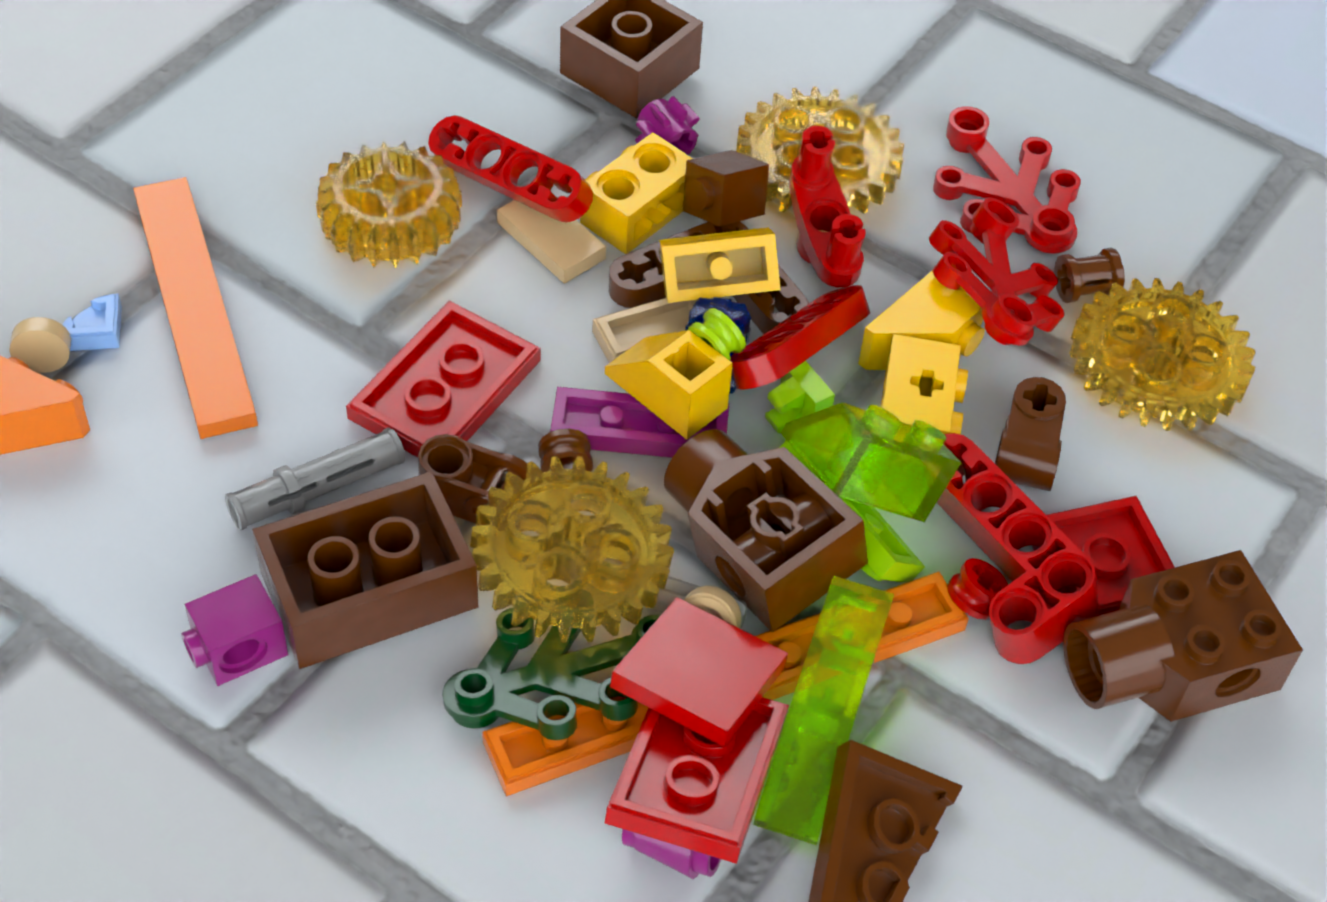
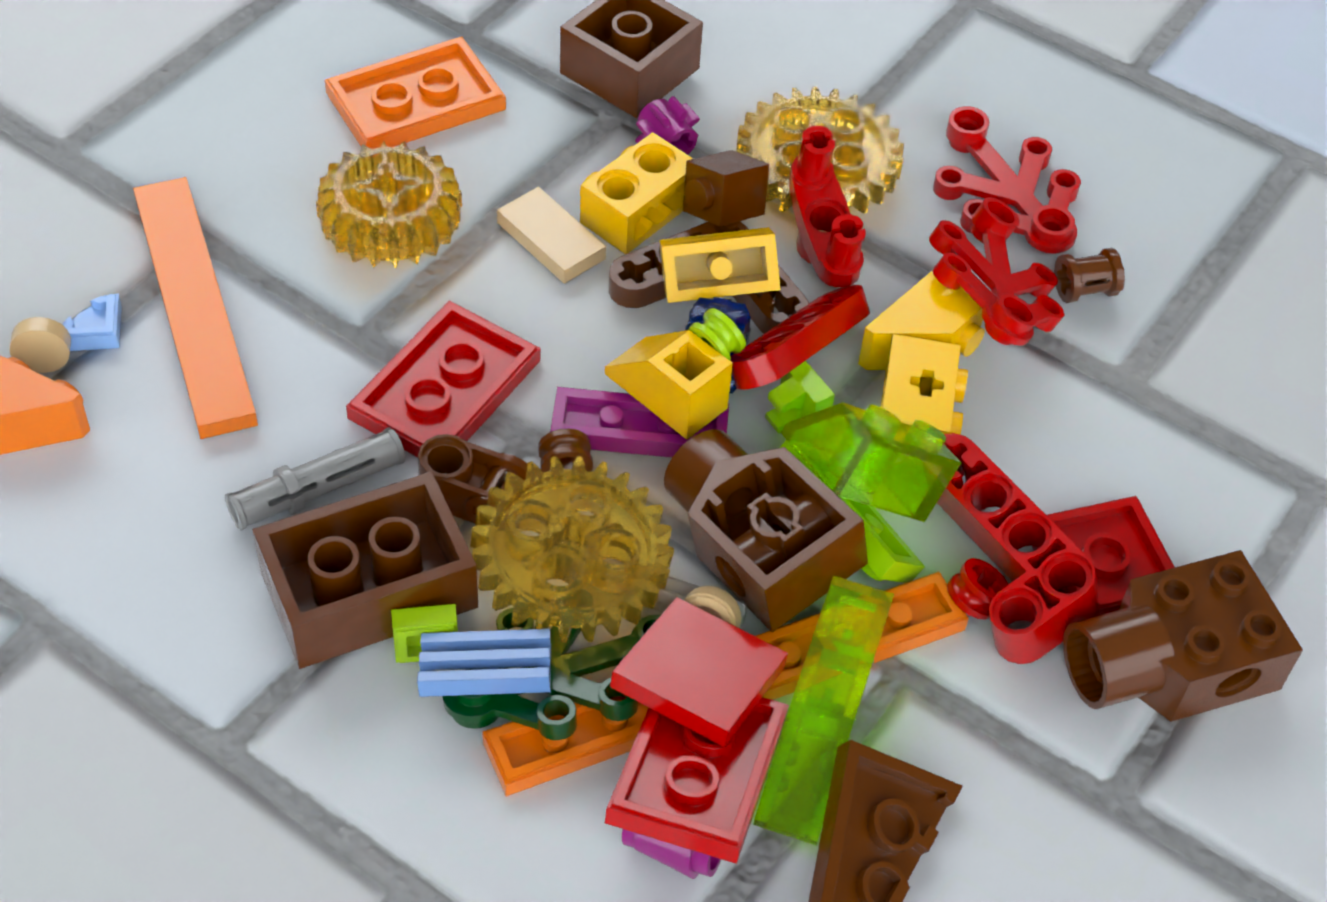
magenta brick [181,574,289,686] -> none
red beam [428,115,593,223] -> none
tan tile [592,298,706,363] -> none
reddish brown piece [995,377,1066,491] -> none
clear yellow gear [1069,278,1256,431] -> none
none -> orange tile [325,36,506,156]
none -> lime tile [391,604,458,663]
none -> medium blue tile [417,629,551,697]

